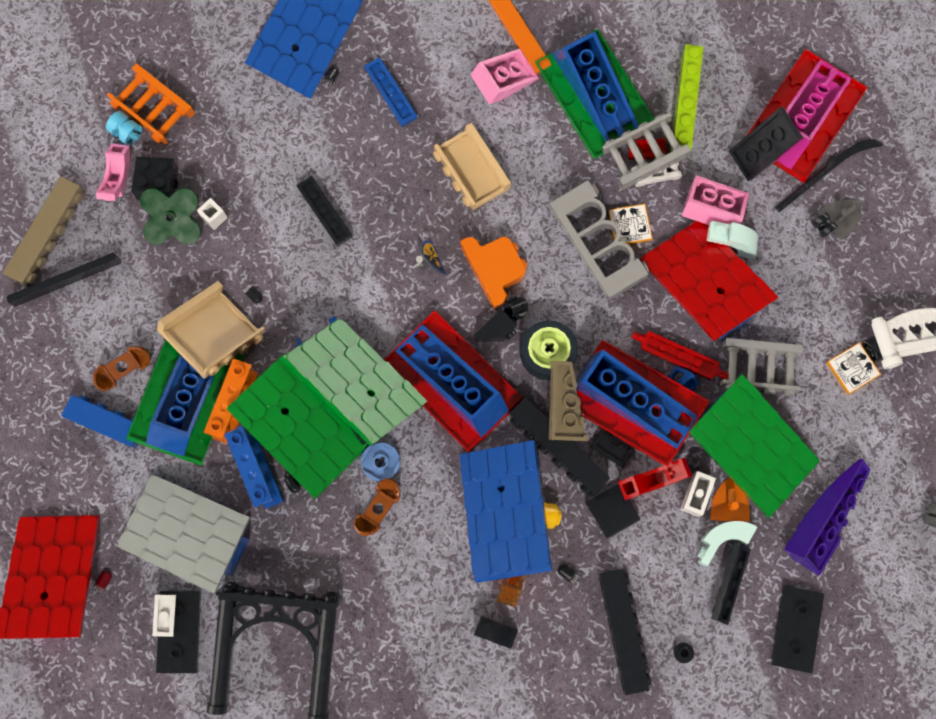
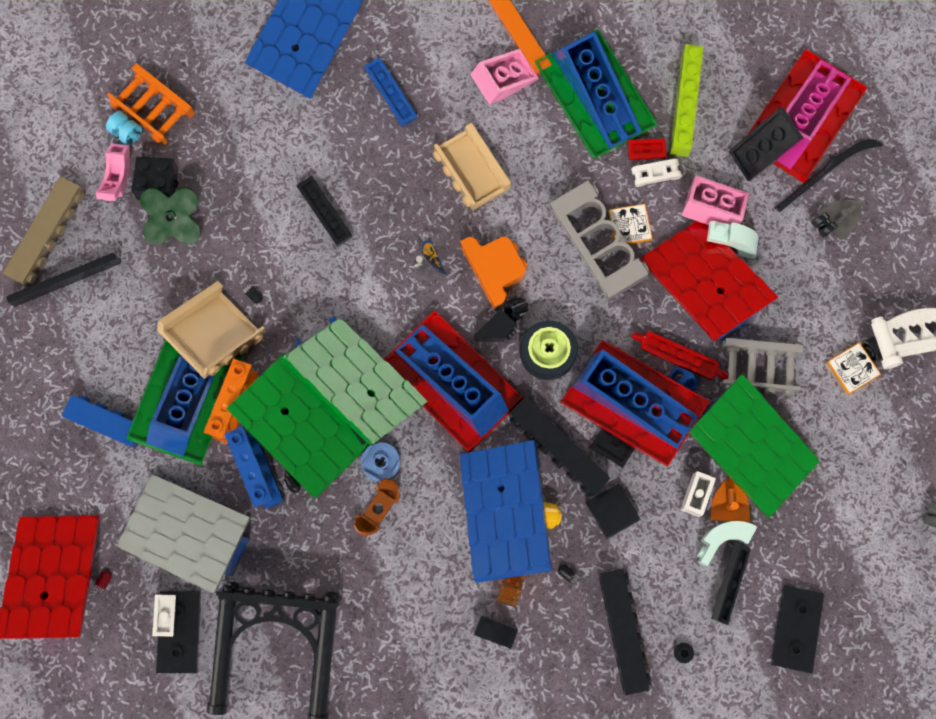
dark orange piece [93,346,150,391] -> none
white brick [197,198,228,230] -> none
black piece [324,67,339,85] -> none
dark tan wing [549,361,588,441] -> none
light grey fence [602,113,691,190] -> none
red arch [618,457,692,500] -> none
dark purple wedge [784,459,871,576] -> none

